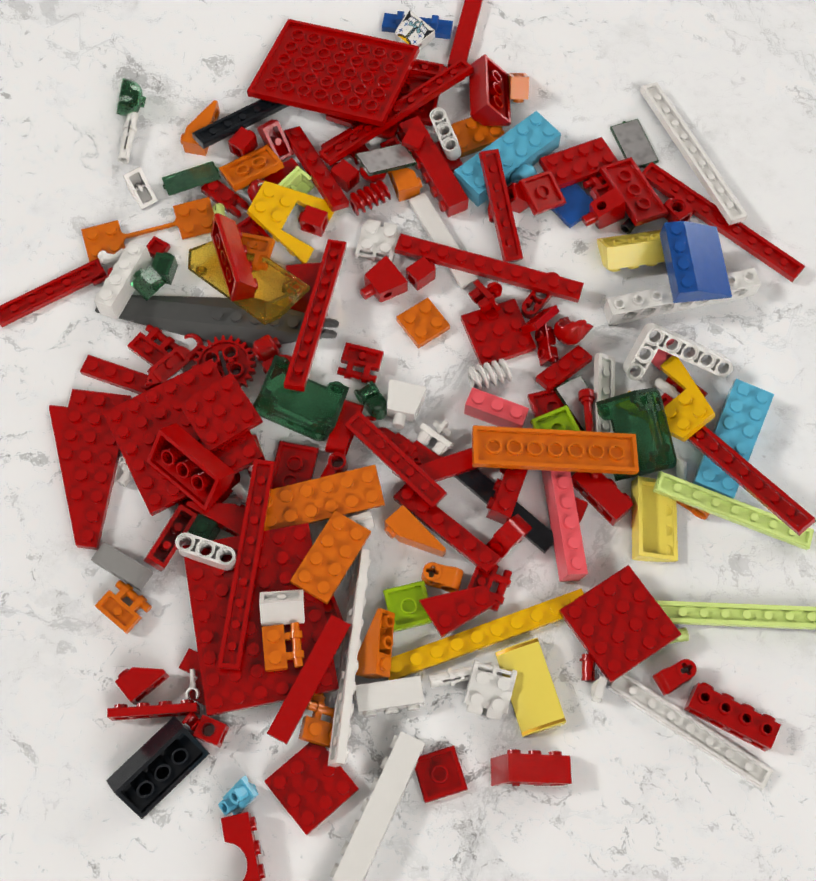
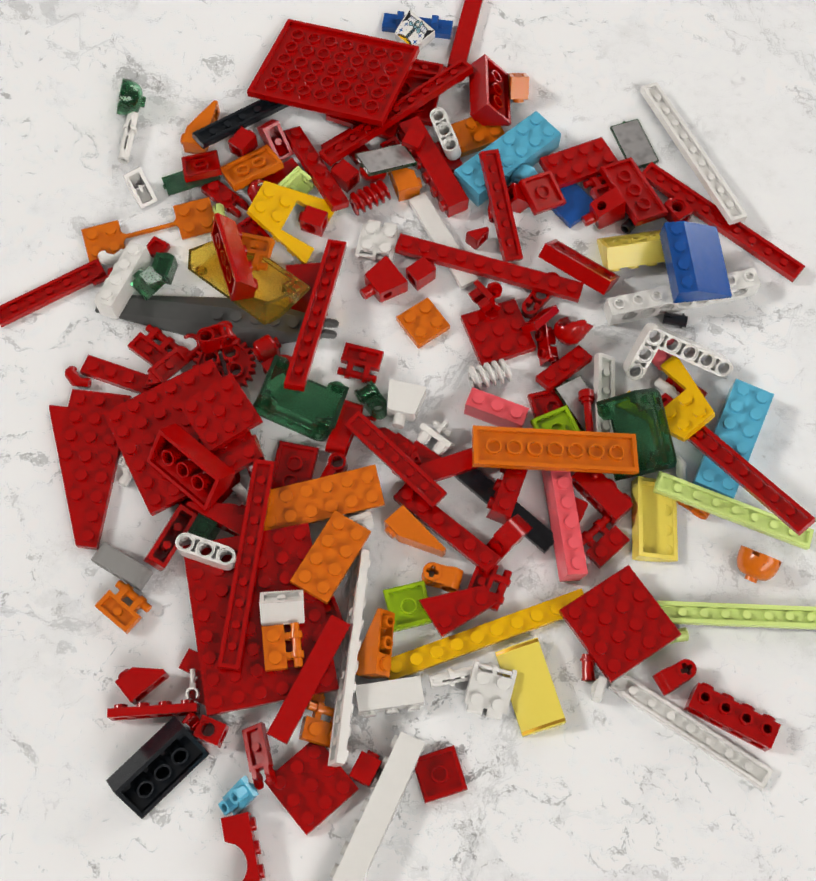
red wedge [491,749,572,786] -> none
none -> red arm [65,366,92,388]
none -> red tile [181,150,222,183]
none -> red piece [197,321,238,353]
none -> red hinge [242,722,276,790]
none -> red brick [349,750,382,788]
none -> red slope [465,227,489,250]
none -> red slope [538,239,620,295]
none -> red plate [581,515,630,569]
none -> black pin [662,312,688,329]
none -> orange cylinder [737,545,782,583]

